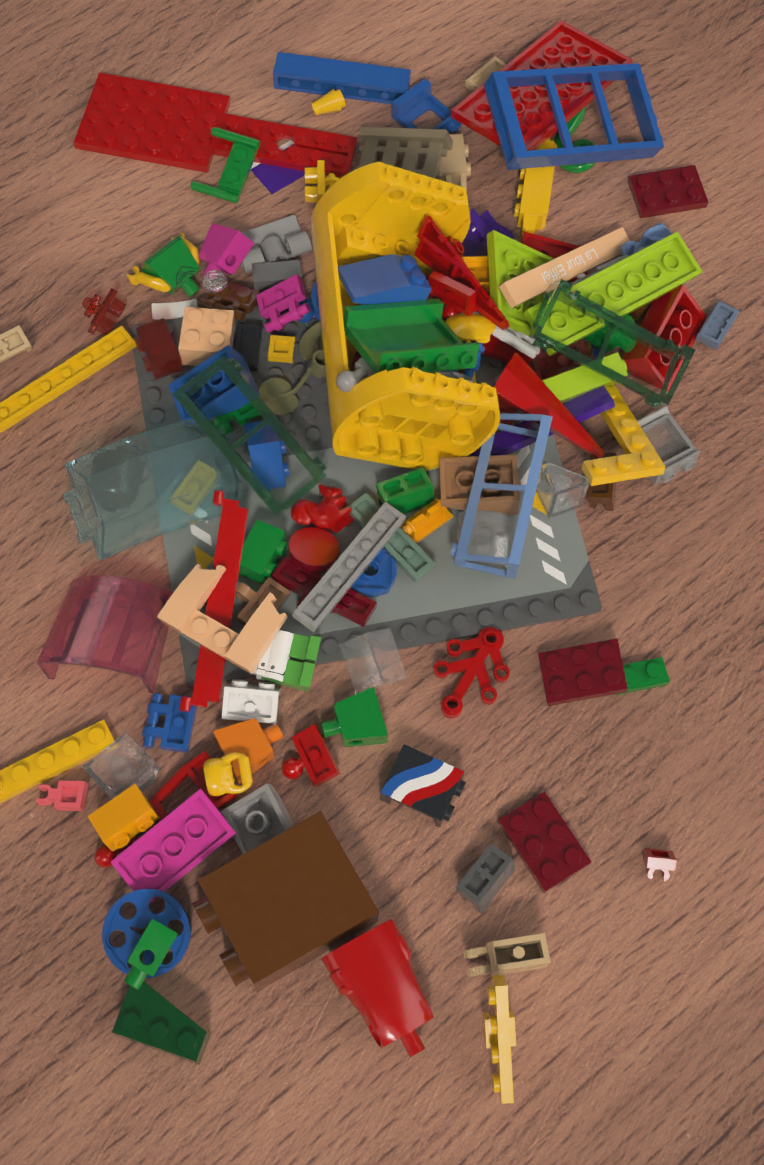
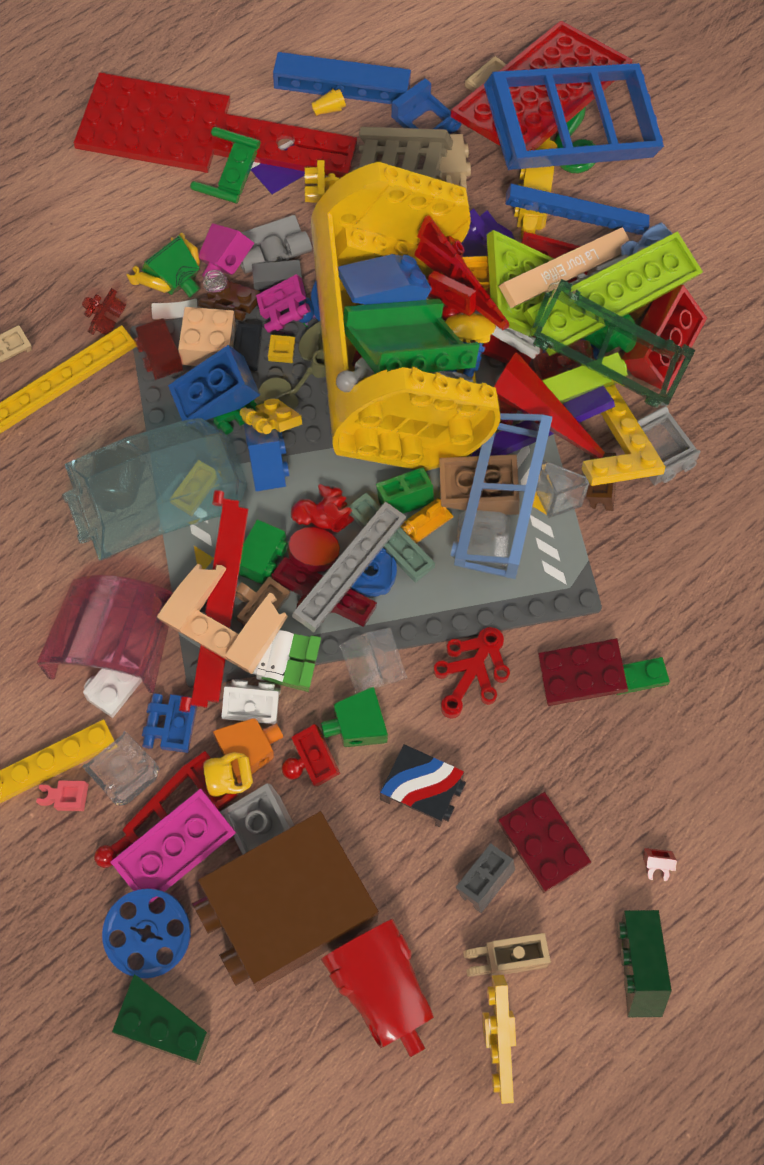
light orange hinge [87,784,160,852] -> none
green torso [124,919,178,990] -> none
clear green windscreen [173,356,327,516] -> none
dark red plate [627,165,708,219] -> none
sand blue plate [695,300,740,350] -> none
none -> white bracket [83,651,146,718]
none -> yellow plate [240,399,303,434]
none -> blue piece [505,184,650,235]
none -> dark green wedge [617,910,672,1018]

